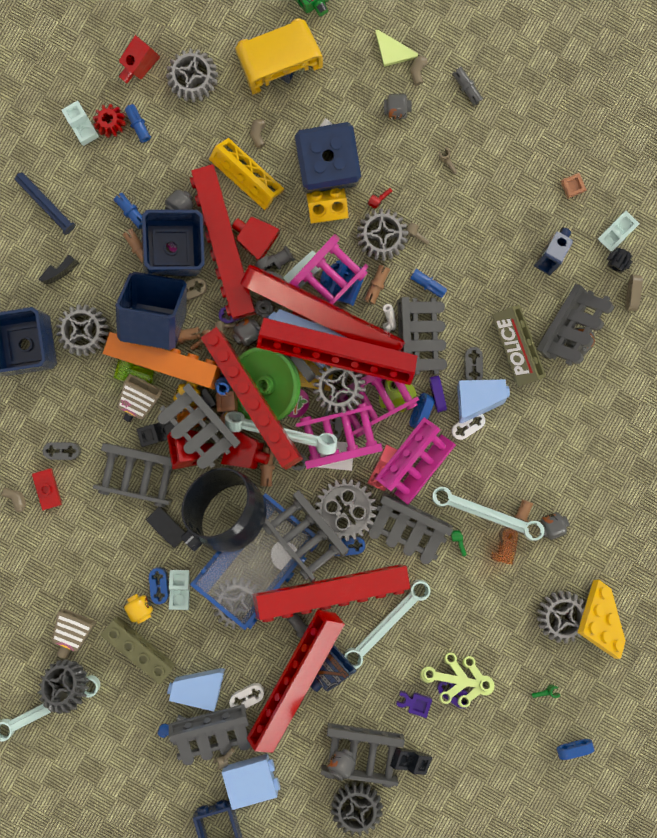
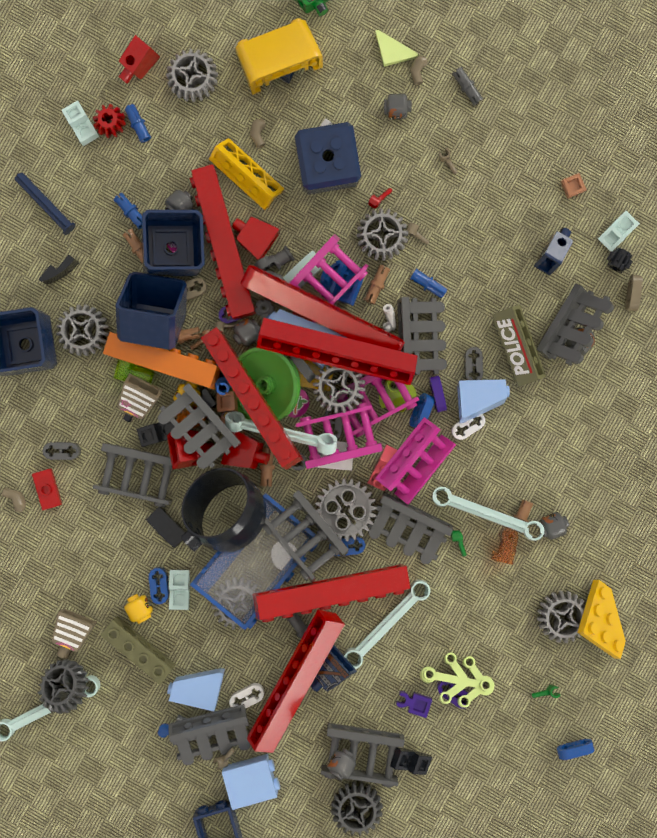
yellow brick [306,188,349,224] -> none

